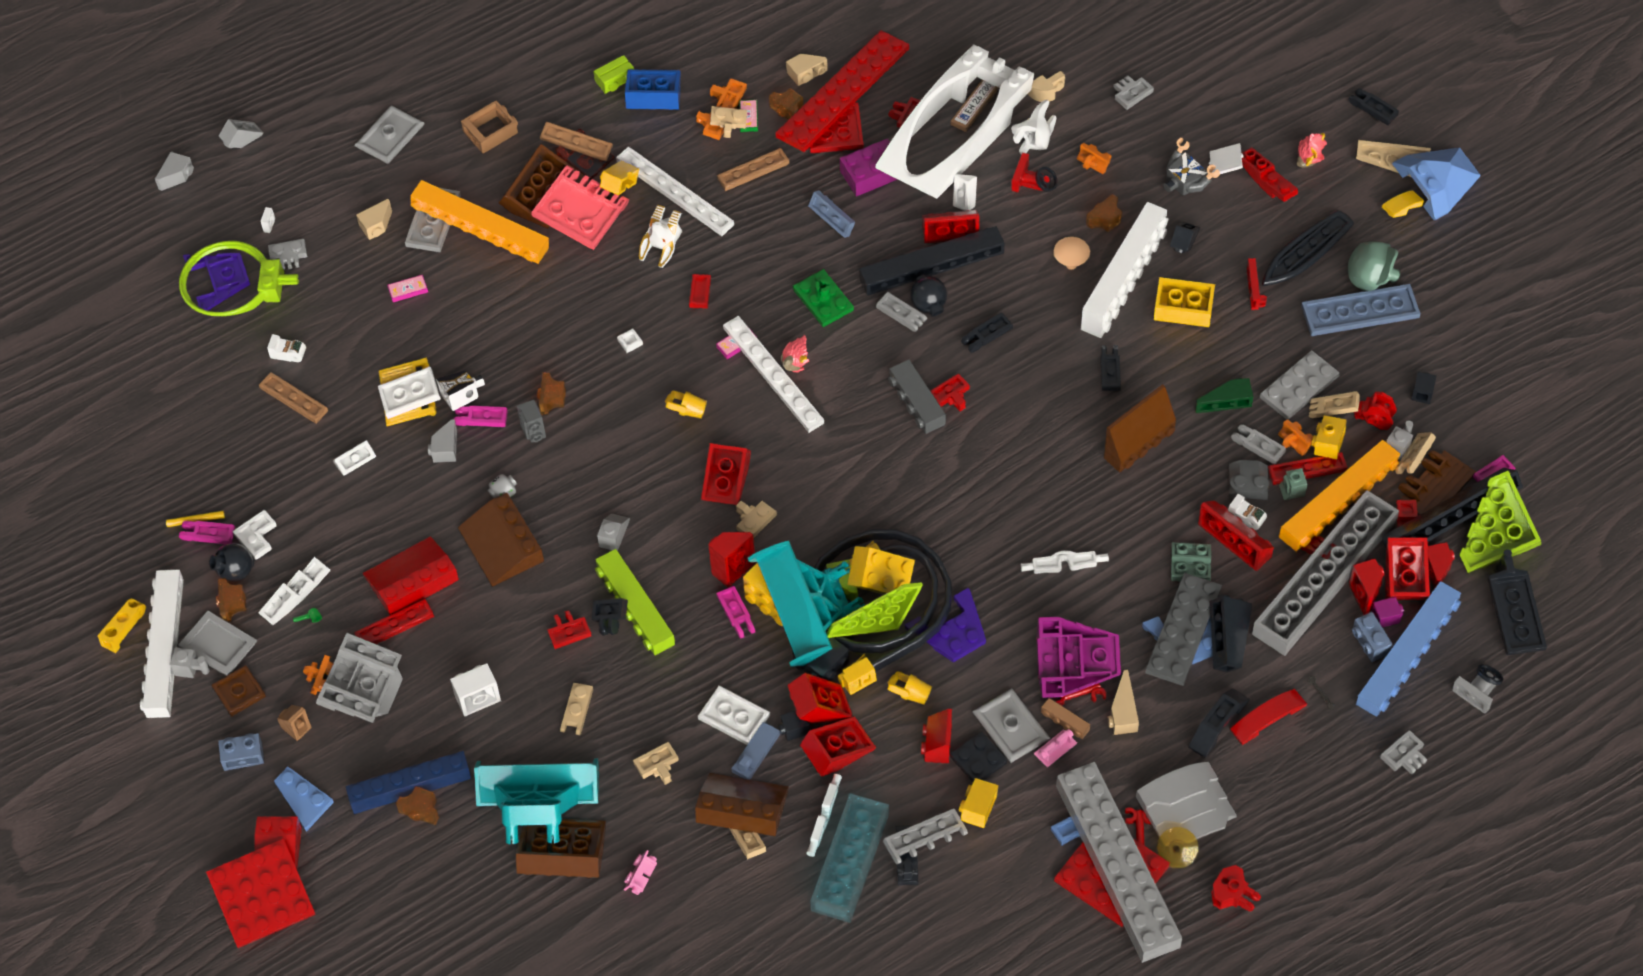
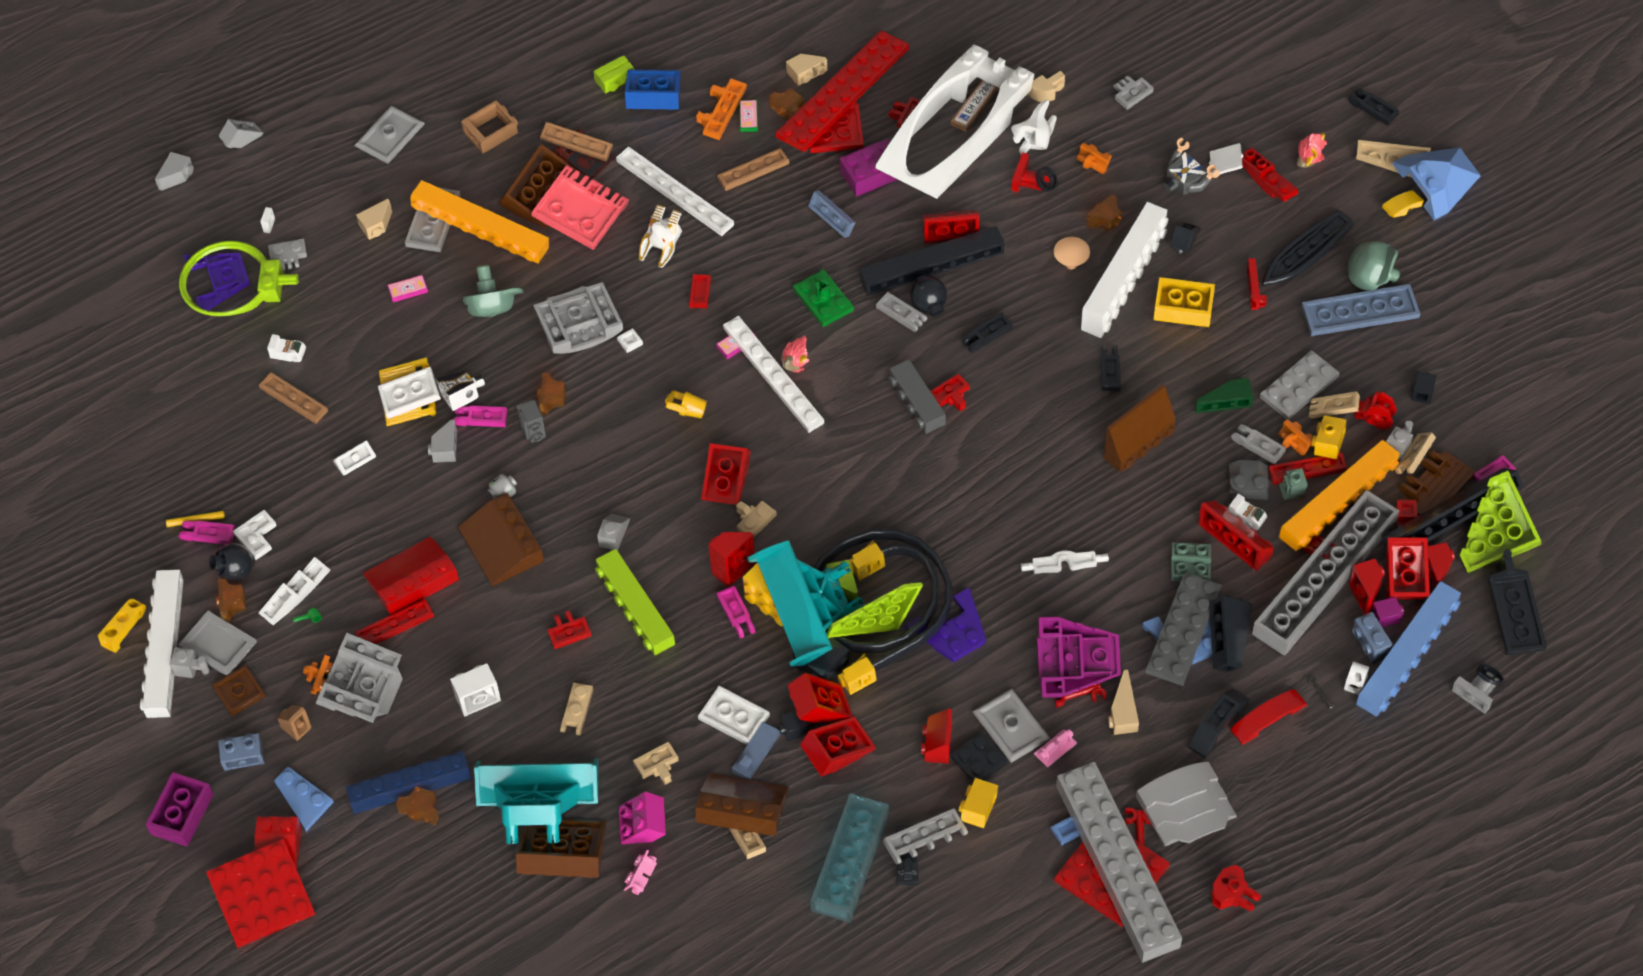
black hinge [591,598,628,636] -> none
yellow brick [600,160,640,195] -> none
tan hinge [710,106,747,138] -> none
white piece [807,774,842,857] -> none
yellow brick [847,546,915,595] -> none
yellow piece [888,671,932,705] -> none
white slope [953,174,977,211] -> none
medium nougat piece [1041,698,1090,739] -> none
clear yellow dish [1157,827,1199,868] -> none
light grey hinge [1380,730,1427,774] -> none
none -> magenta brick [146,772,214,847]
none -> sand green piece [463,264,524,317]
none -> light grey slope [533,282,623,354]
none -> dark pink slope [619,792,666,844]
none -> white leg [1344,661,1369,695]

